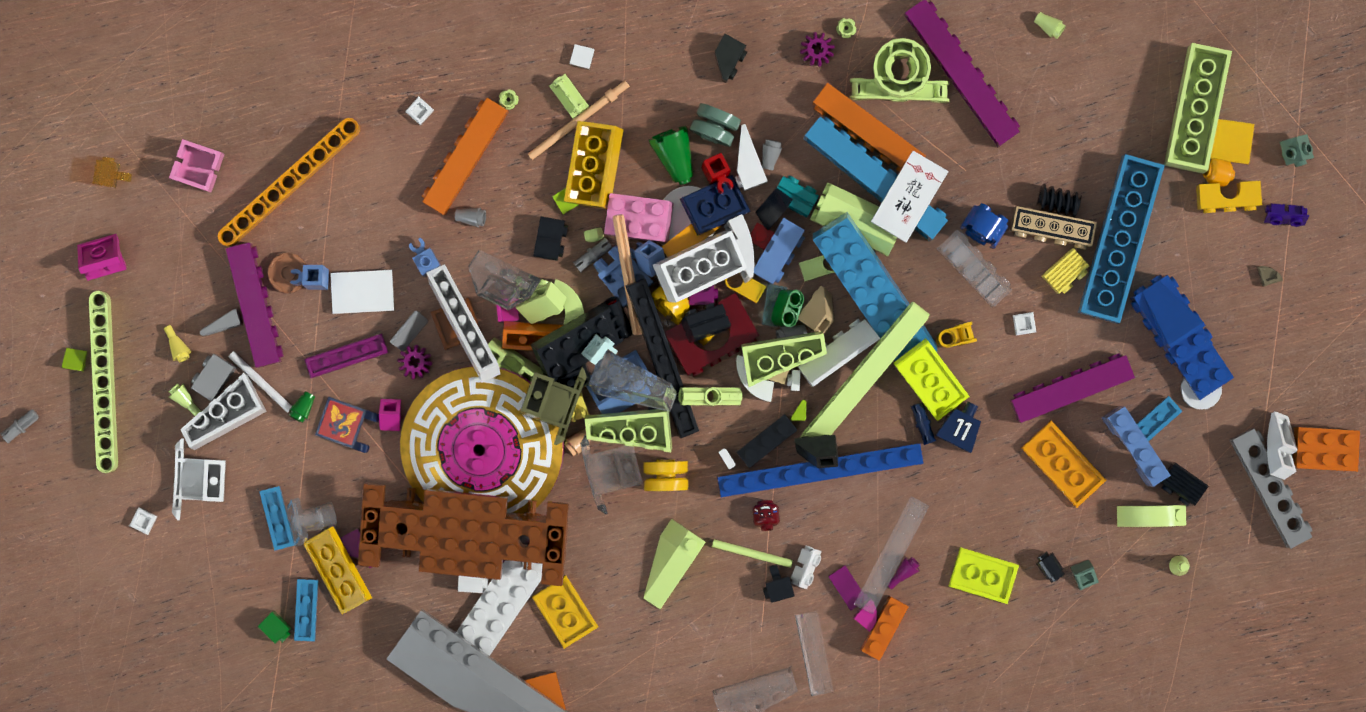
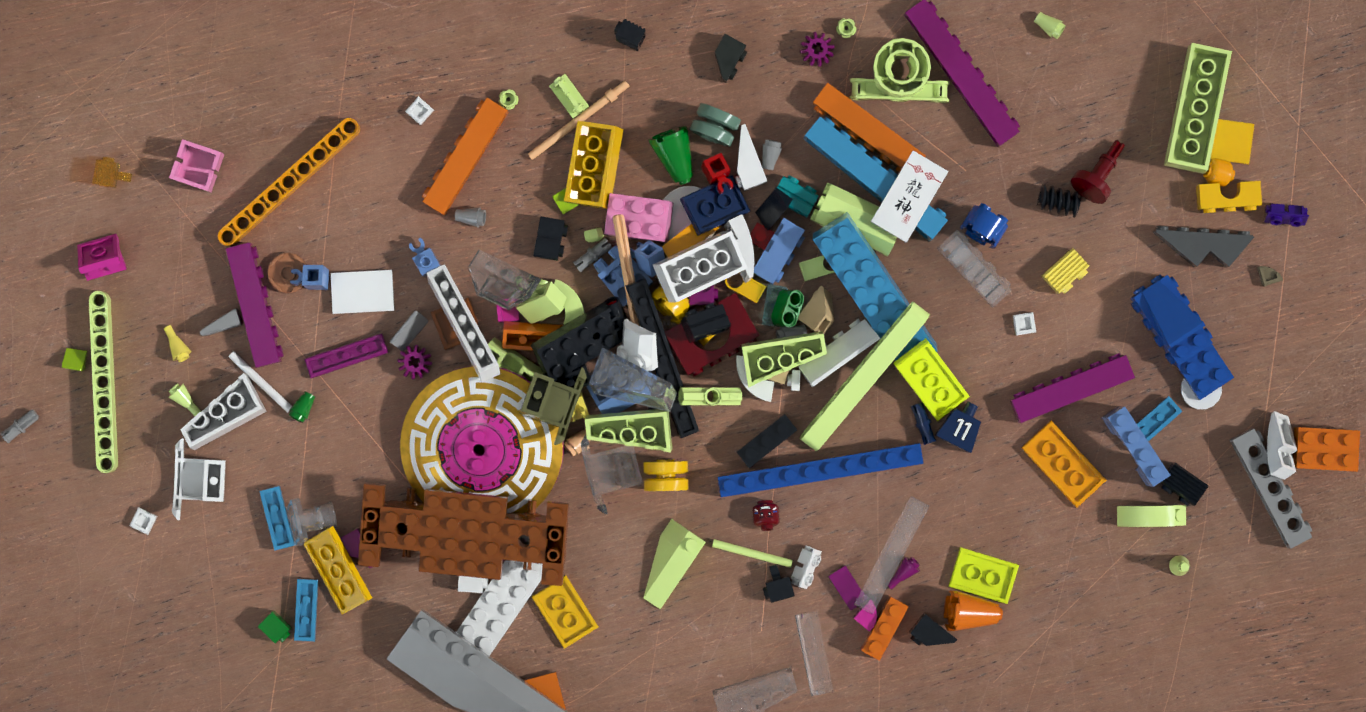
light grey brick [191,354,237,401] -> none
flag [315,397,379,453] -> none
dark pink brick [379,399,401,431] -> none
white tile [570,44,595,70] -> none
light aqua bracket [581,334,618,365] -> none
white tile [718,448,735,469] -> none
lime slope [789,400,806,421] -> none
pearl dark grey slope [794,434,838,468] -> none
yellow piece [936,321,977,348] -> none
tan brick [1010,206,1097,250] -> none
black brick [1036,551,1065,583] -> none
sand green slope [1071,560,1099,590] -> none
dark azure brick [1078,154,1165,324] -> none
sand green brick [1280,134,1314,167] -> none
none -> black brick [614,19,646,51]
none -> white slope [617,319,658,372]
none -> black slope [909,613,957,646]
none -> orange cone [944,590,1003,631]
none -> dark red piece [1070,140,1125,204]
none -> dark grey slope [1153,226,1254,268]

